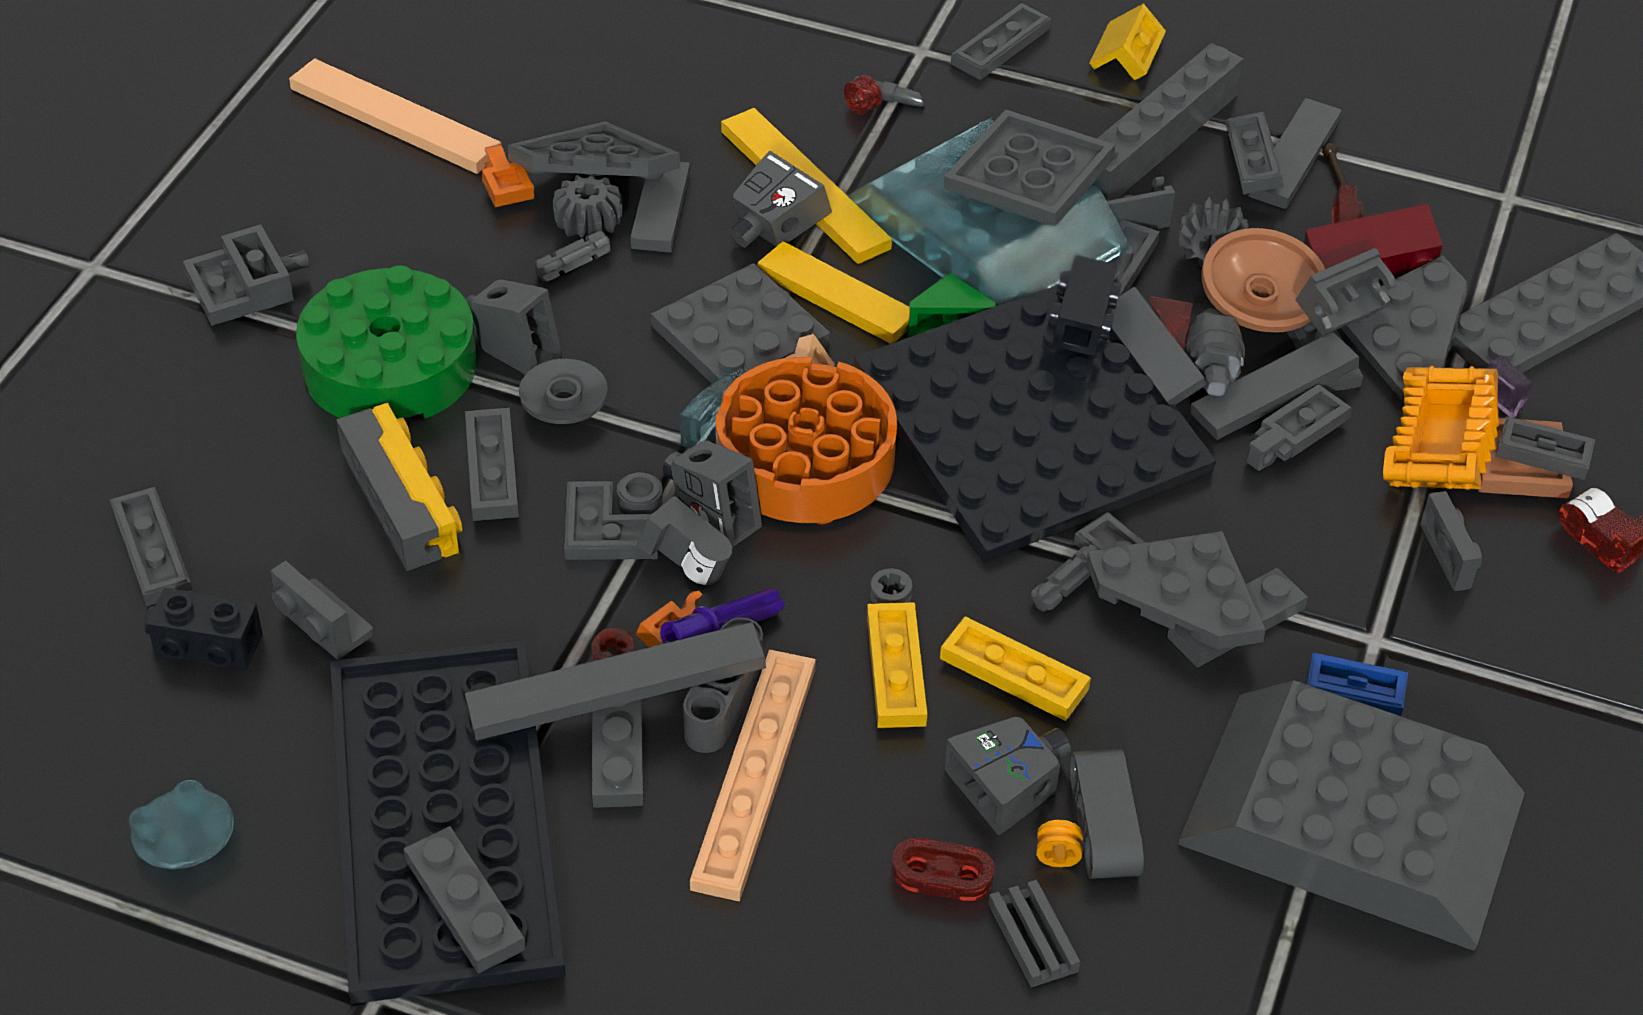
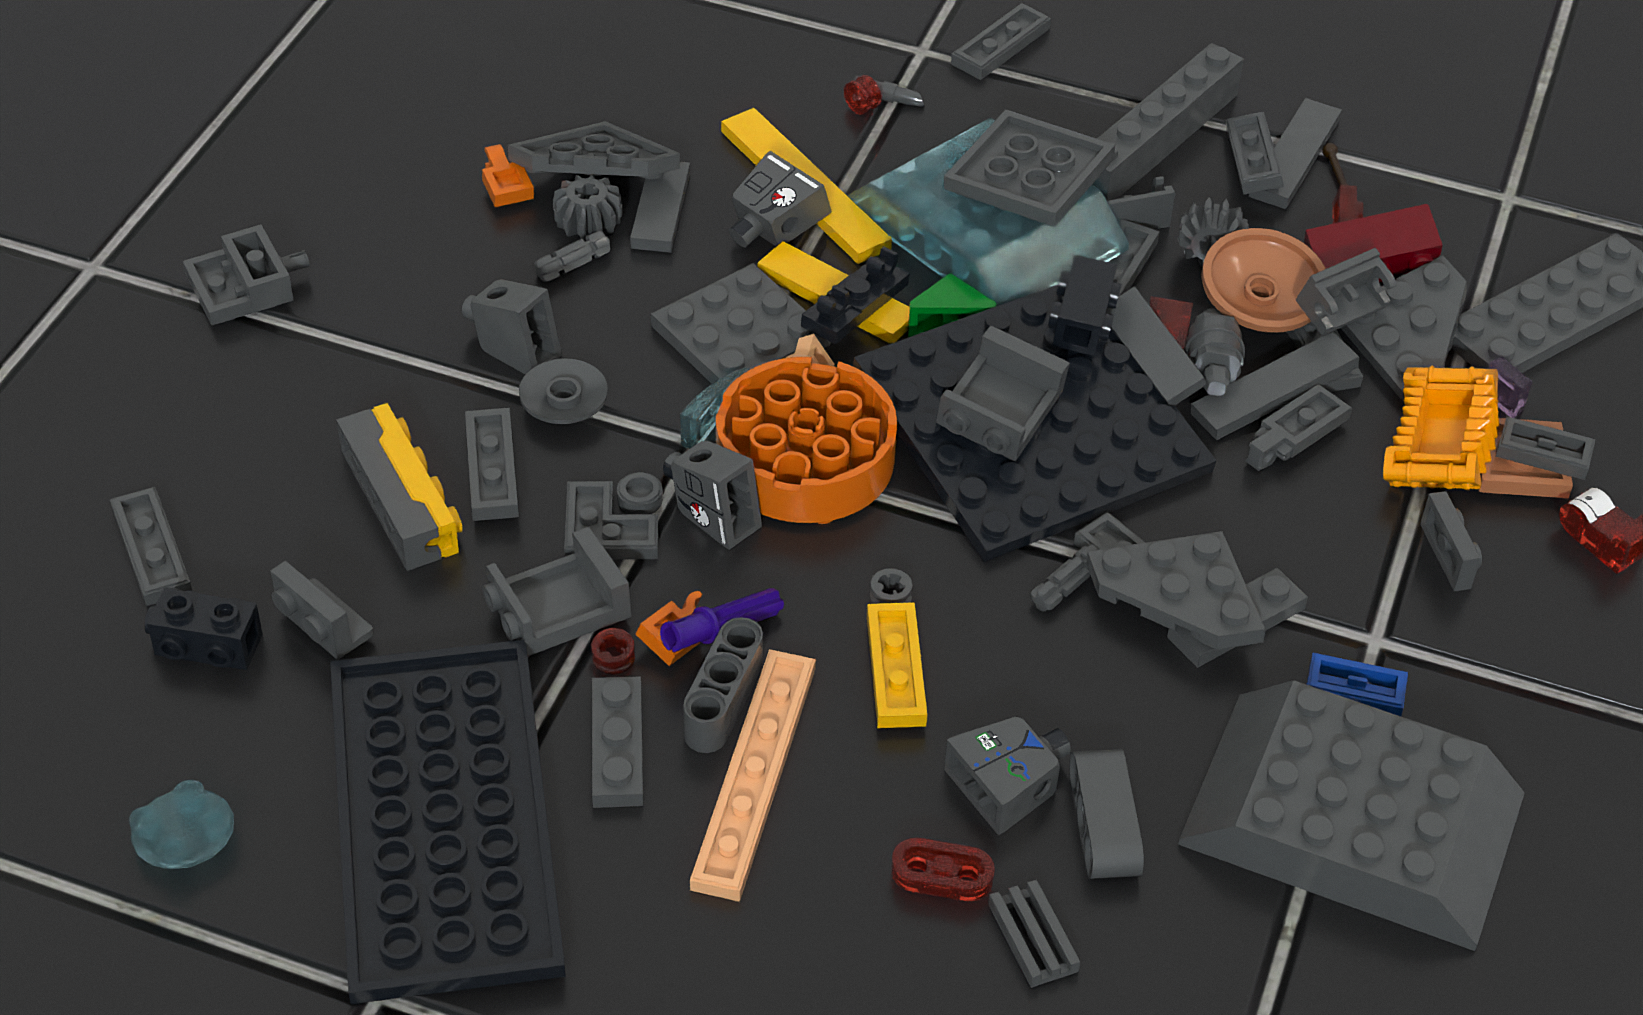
light nougat tile [289,58,501,174] -> none
green brick [296,265,477,419] -> none
dark grey plate [403,826,526,974] -> none
dark grey tile [465,622,766,741] -> none
dark grey leg [636,496,732,585] -> none
yellow plate [940,616,1091,721] -> none
light orange bush [1036,820,1083,868] -> none
yellow panel [1089,3,1166,80] -> none
none -> dark grey panel [482,527,632,656]
none -> black plate [801,246,910,344]
none -> dark grey panel [936,325,1070,462]

